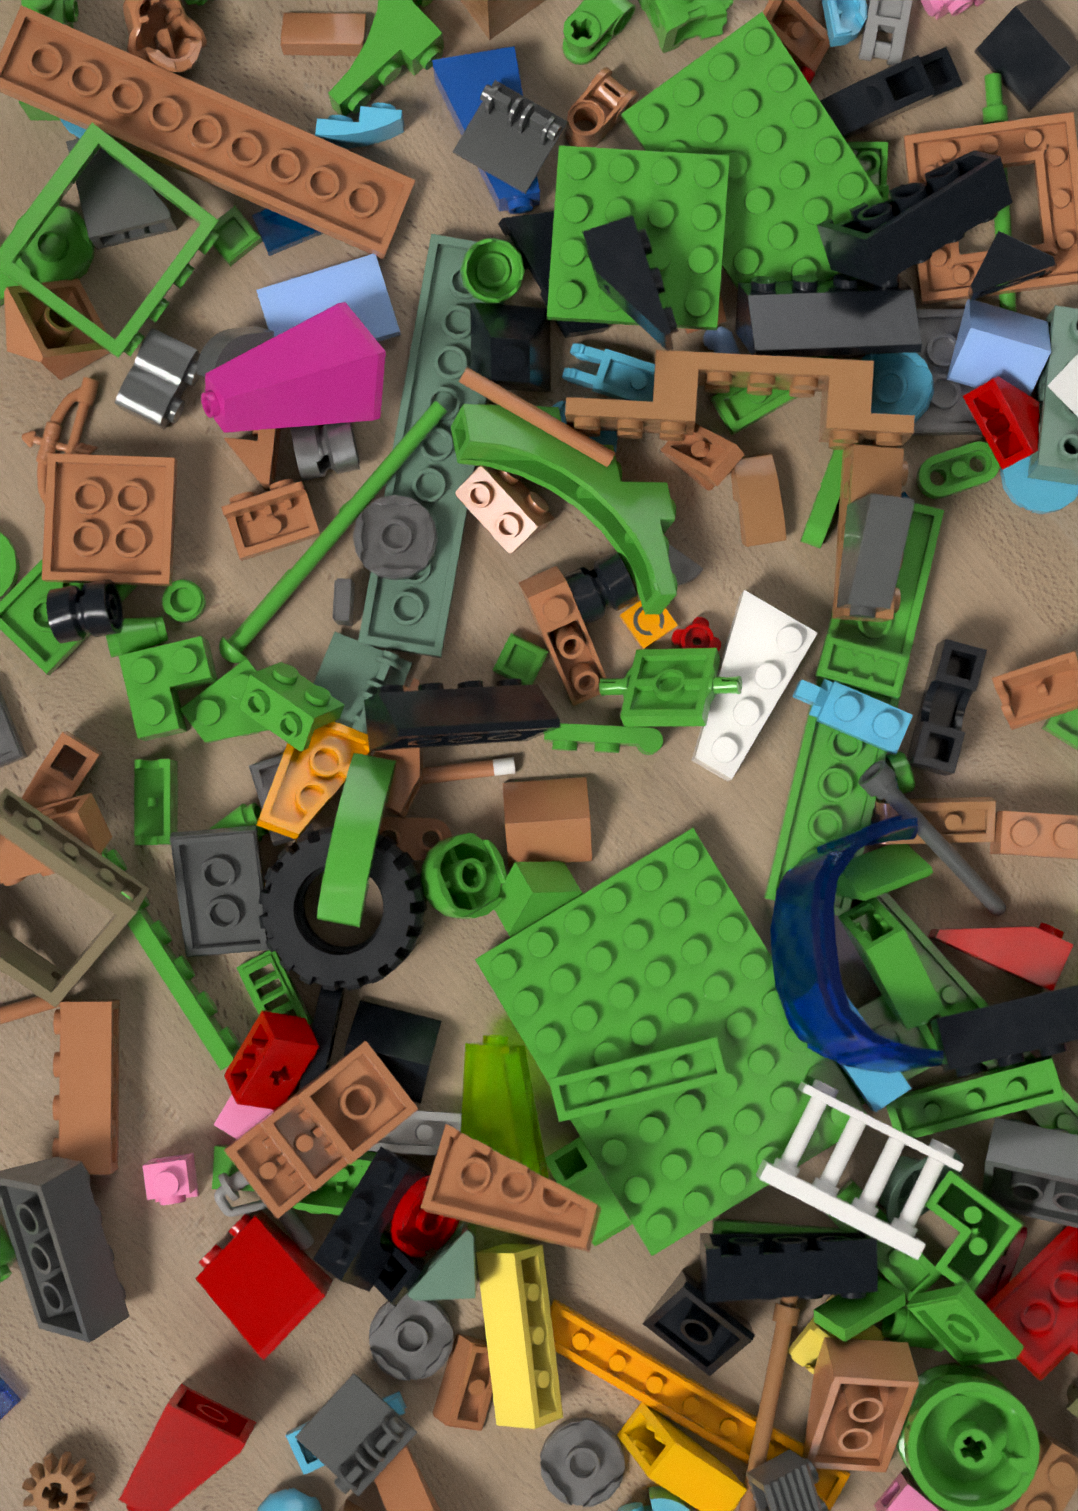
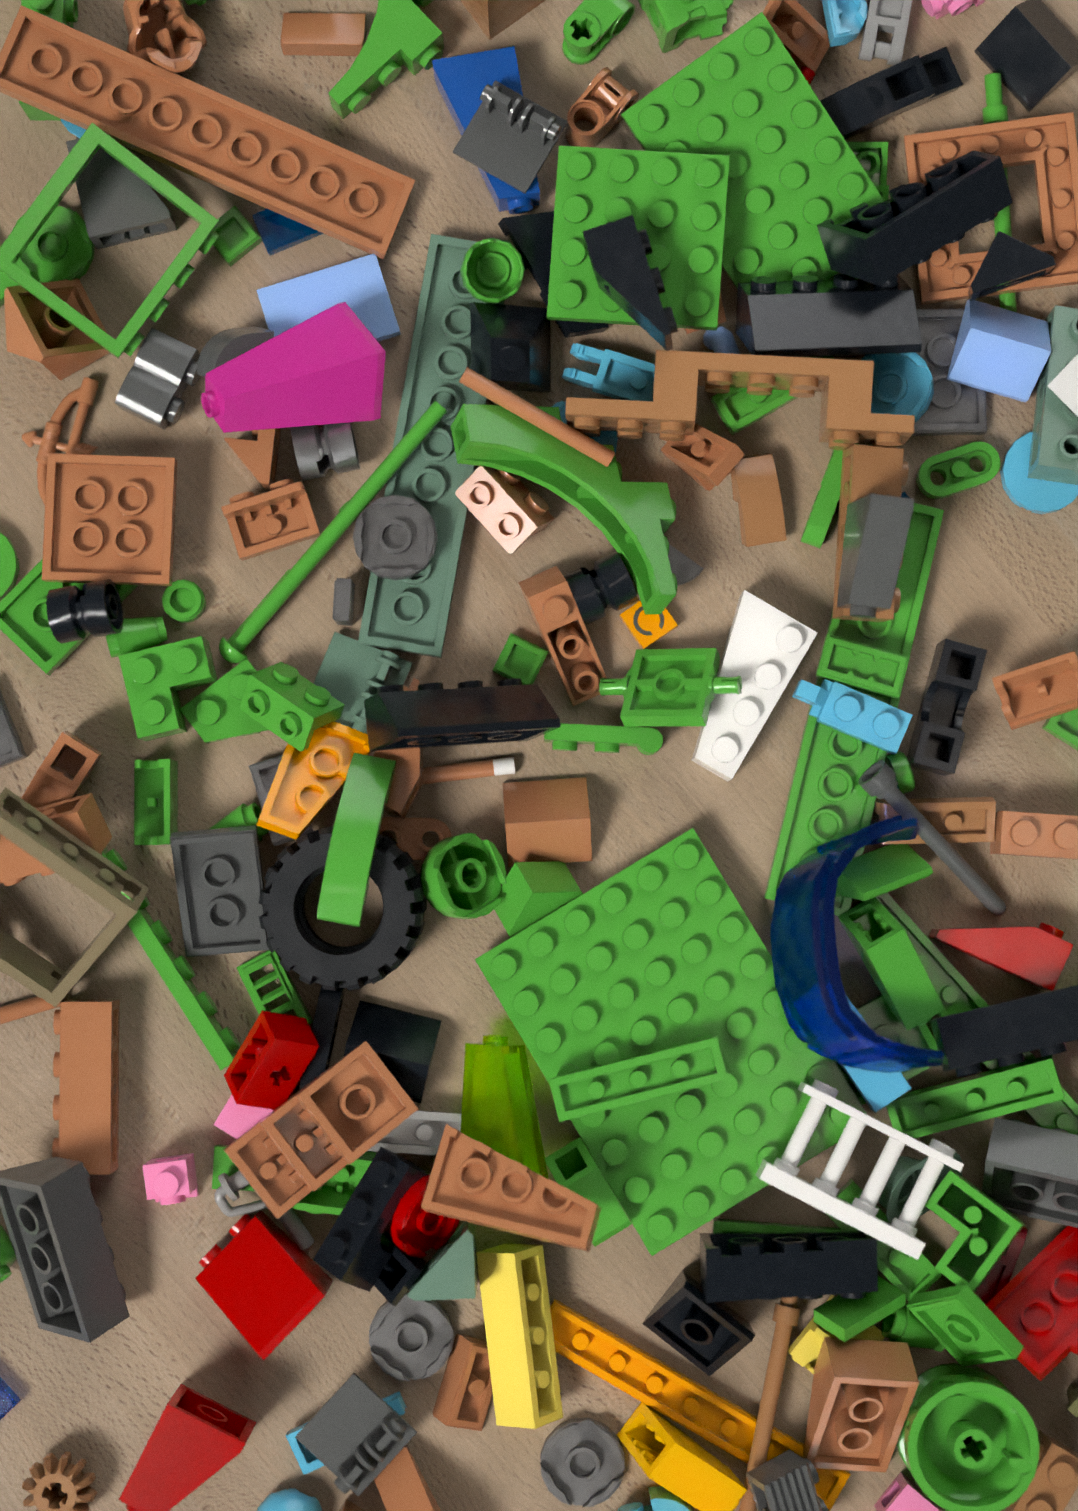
medium azure slope [315,103,405,149] -> none
red plate [672,617,721,652] -> none
red slope [963,376,1039,470] -> none

